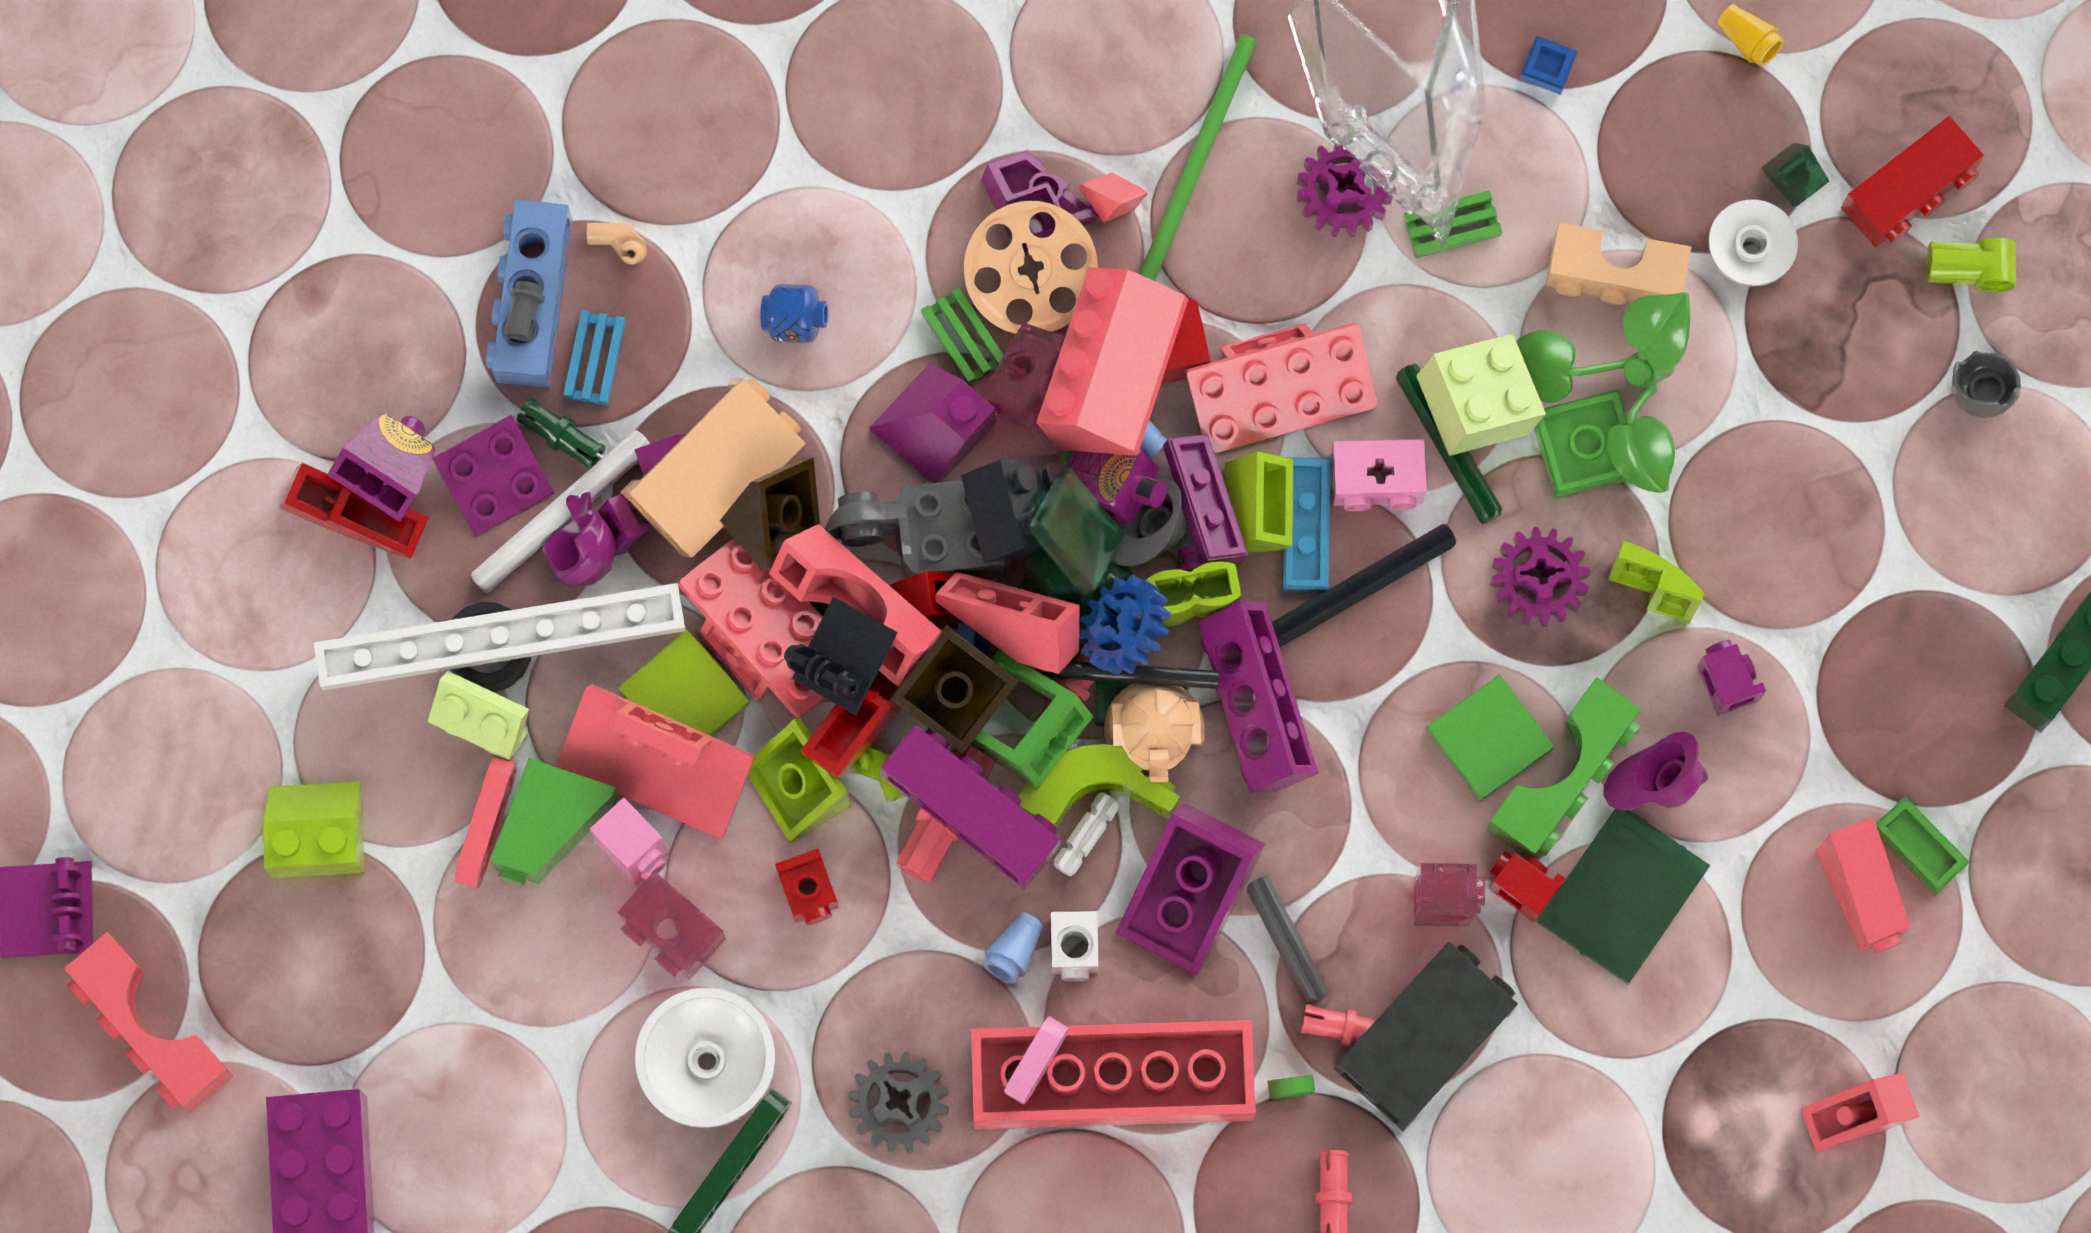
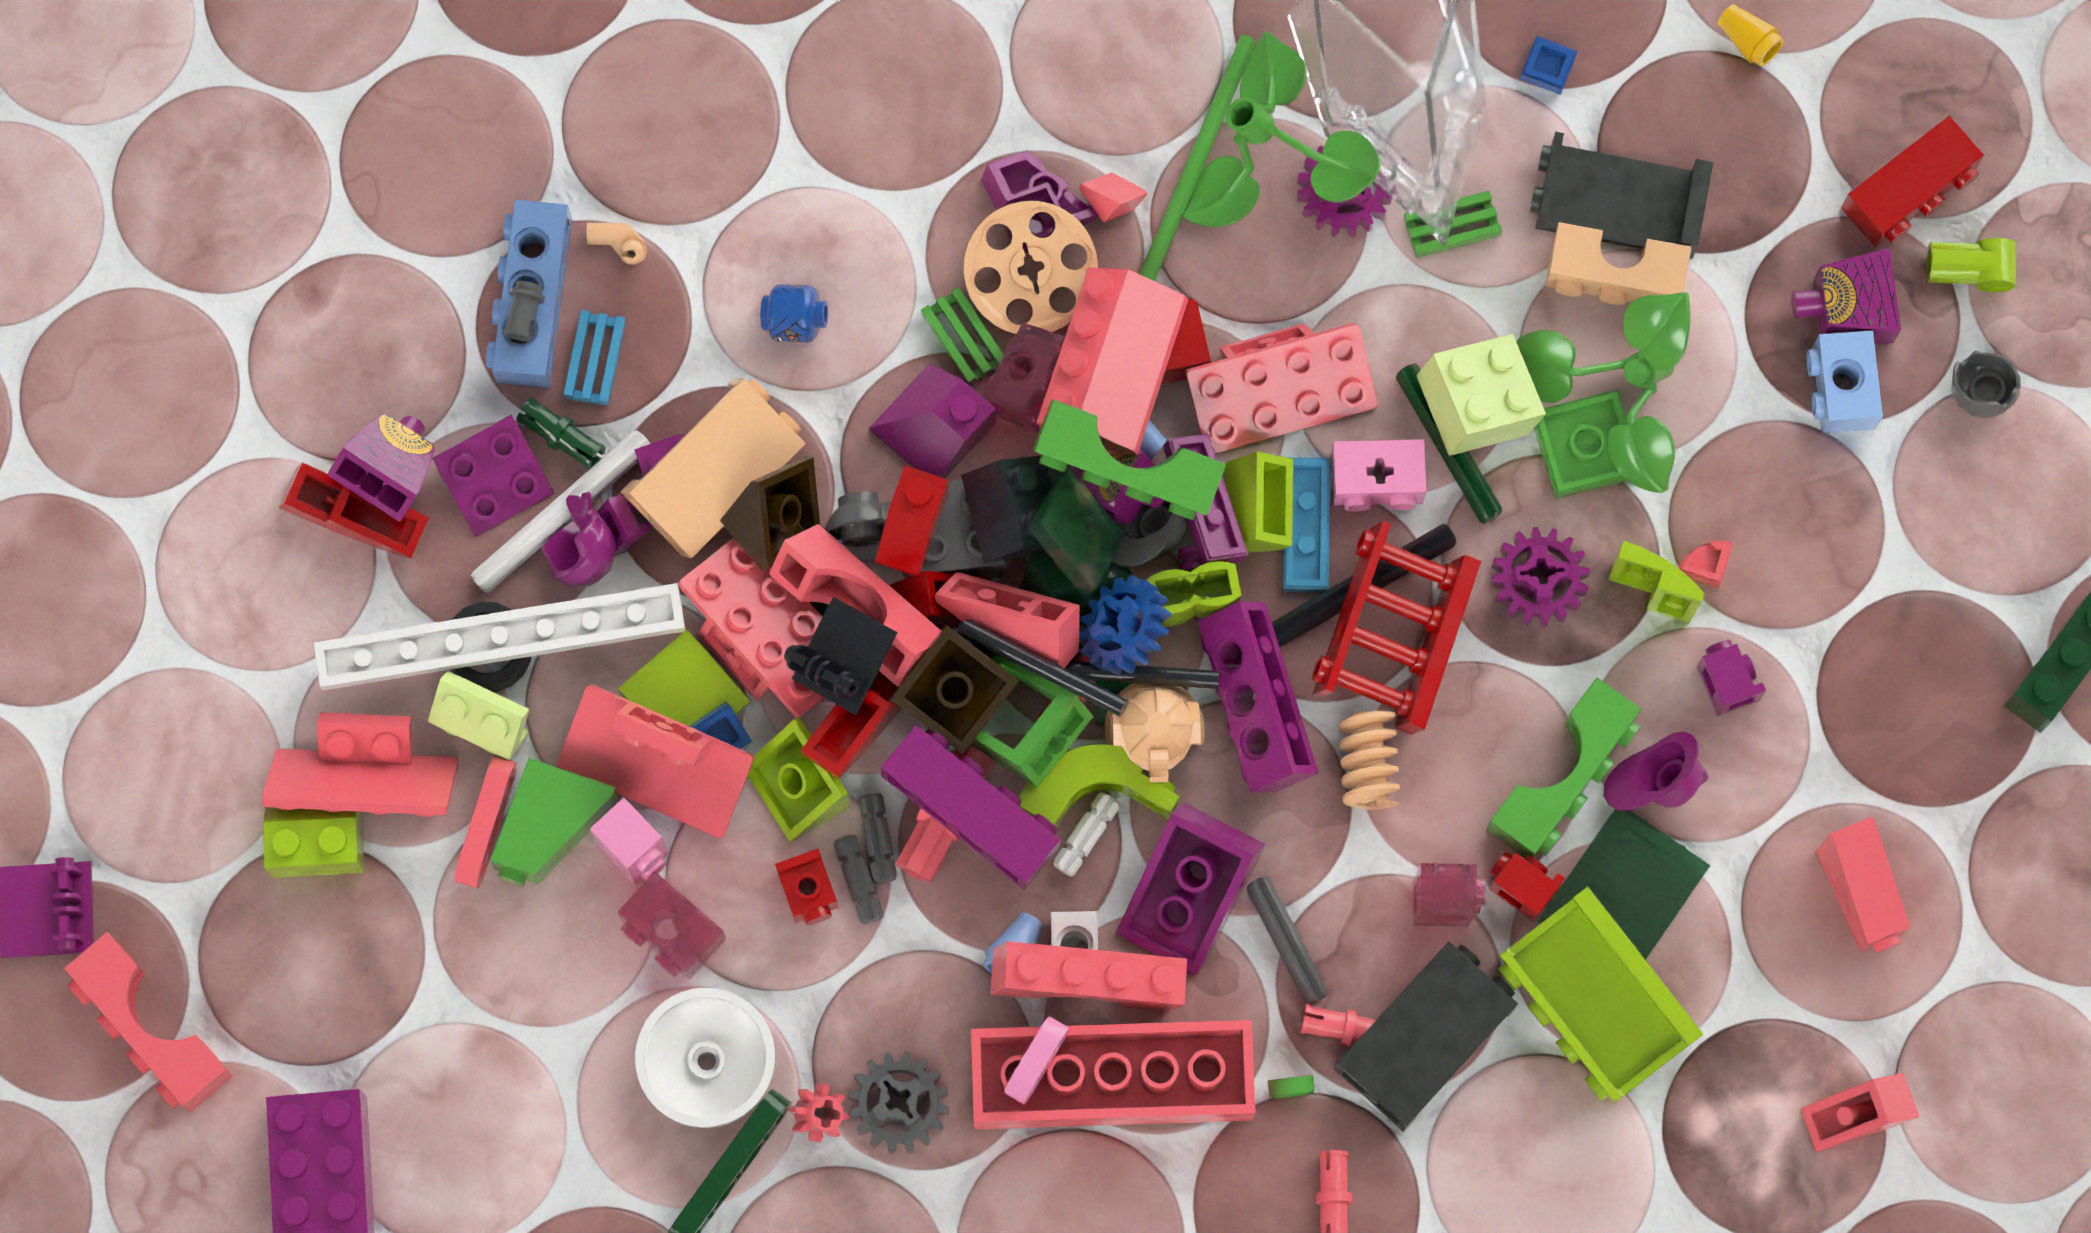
lime arm [850,747,905,802] -> none
bright green tile [1426,674,1555,802] -> none
white dish [1708,200,1798,286] -> none
clear green slope [1761,143,1830,207] -> none
bright green tile [1876,796,1970,896] -> none
none -> coral bracket [262,712,458,817]
none -> blue tile [689,702,752,749]
none -> coral gear [788,1084,850,1142]
none -> dark grey axle [834,835,883,924]
none -> dark grey axle [859,793,897,884]
none -> red slope [875,465,949,578]
none -> black bar [959,619,1128,717]
none -> coral arch [990,941,1187,1011]
none -> bright green arch [1032,399,1226,520]
none -> bright green plant [1183,31,1380,227]
none -> red fence [1312,521,1482,735]
none -> light nougat piece [1338,711,1401,810]
none -> lime panel [1498,887,1704,1103]
none -> pearl dark grey panel [1530,131,1714,259]
none -> coral tile [1678,541,1733,588]
none -> magenta torso [1791,249,1901,344]
none -> light blue brick [1807,331,1883,433]

